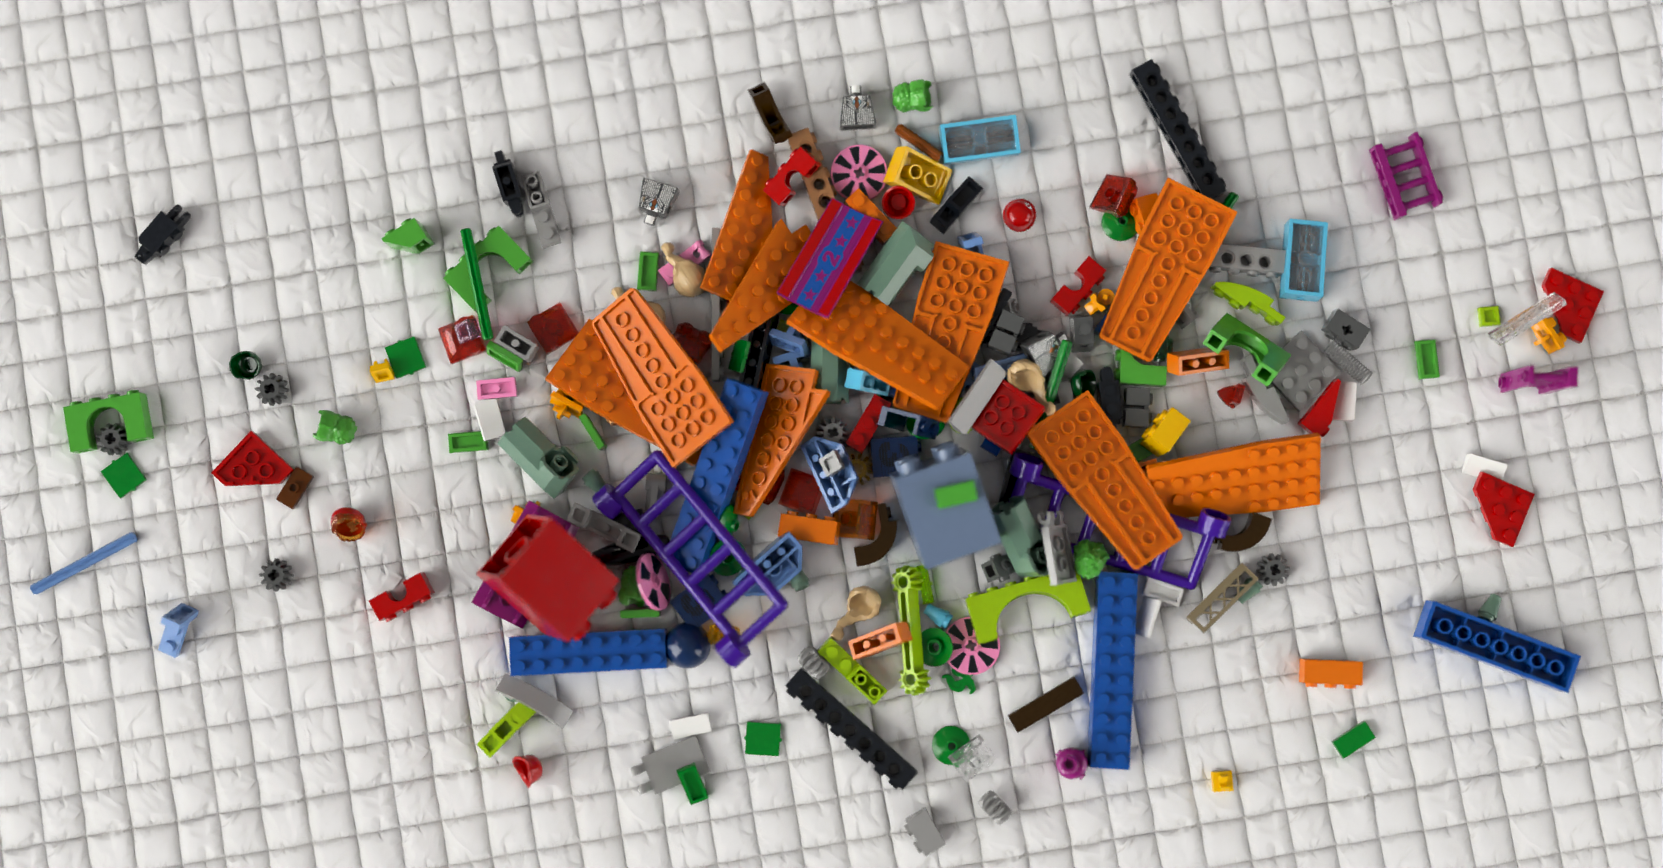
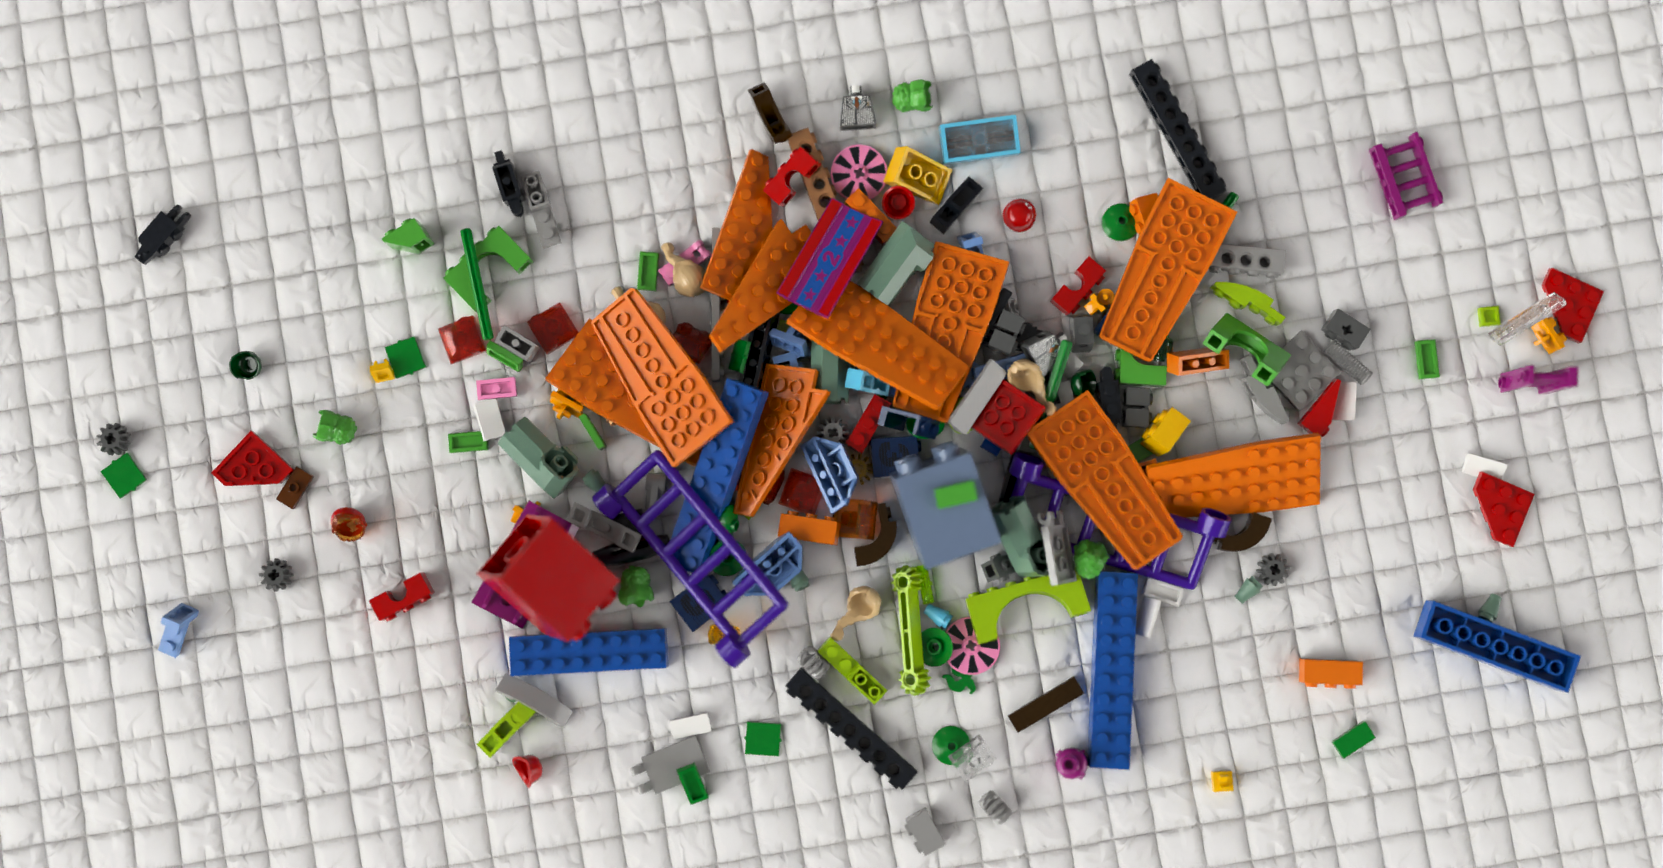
medium blue axle [30,532,138,594] -> none
bright green arch [63,390,154,454] -> none
dark grey gear [254,373,290,406] -> none
slope [454,318,482,344] -> none
bright green tile [620,609,661,618] -> none
bright pink piece [636,553,671,611] -> none
torso [639,177,679,226] -> none
dark blue piece [666,622,711,669] -> none
light grey tile [819,450,845,477] -> none
orange brick [848,621,913,660] -> none
dark orange axle [895,124,943,162] -> none
clear red slope [1089,174,1138,218] -> none
light grey tile [1176,304,1197,329] -> none
dark tan fence [1186,563,1259,633] -> none
clear red tile [1217,383,1246,409] -> none
brick [1279,219,1328,302] -> none

